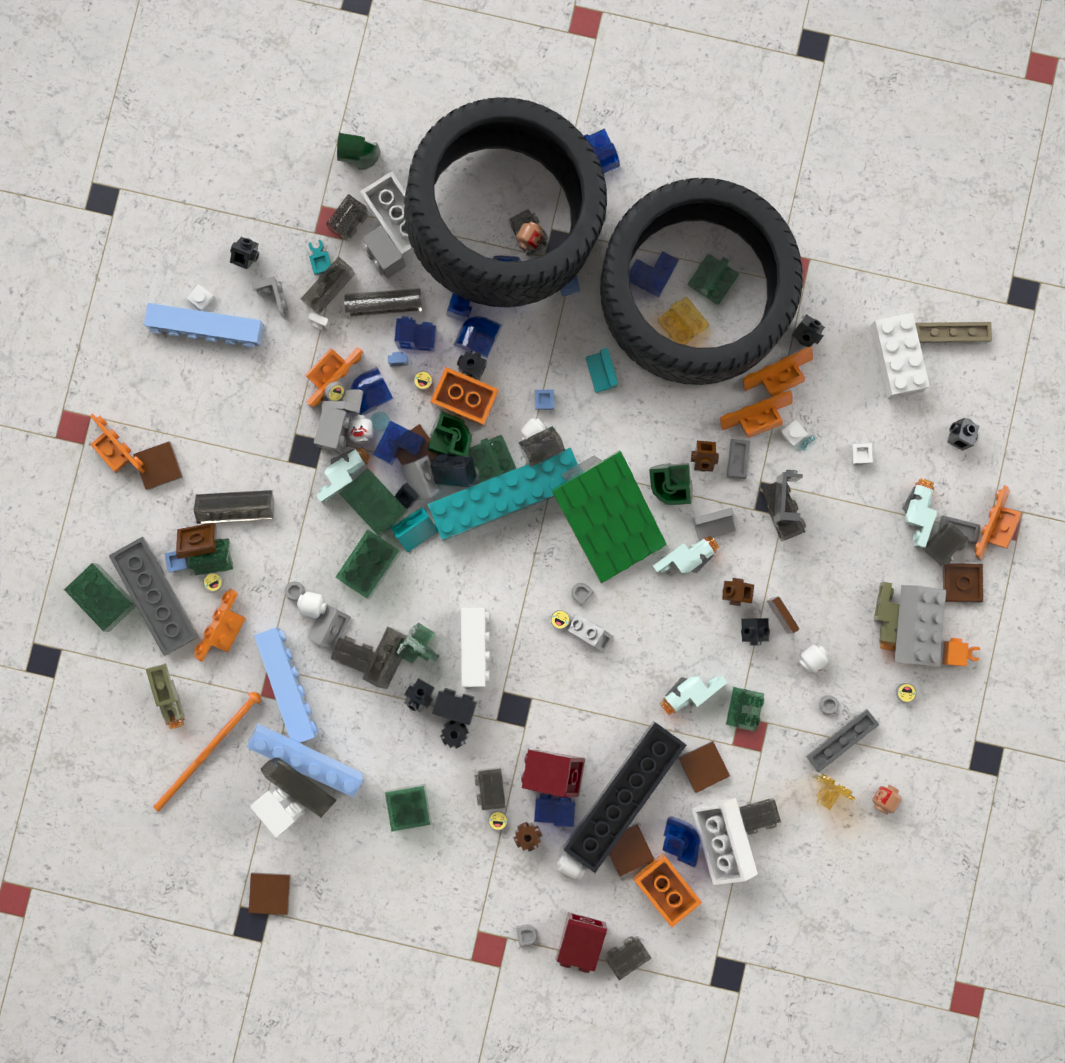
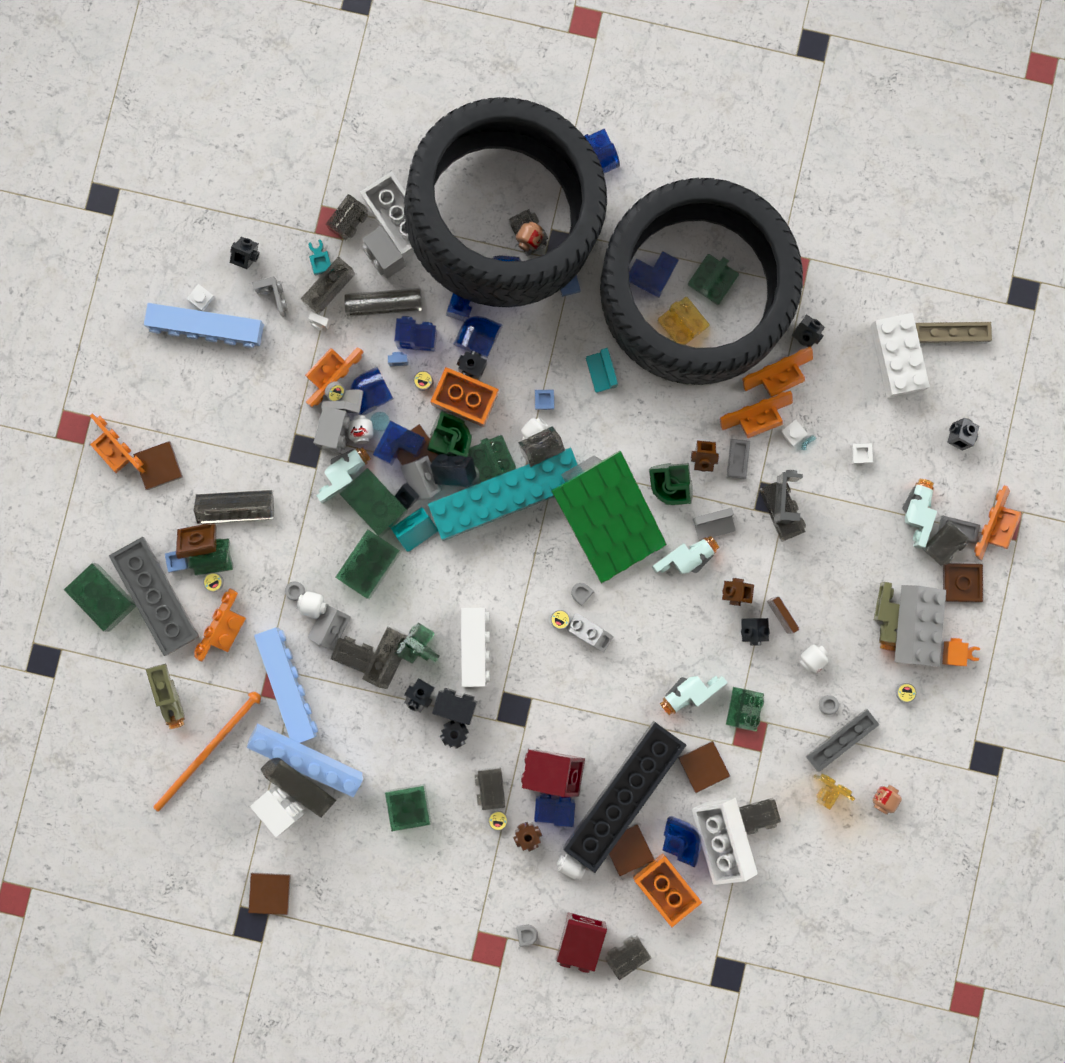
dark green brick [337,133,381,170] -> none

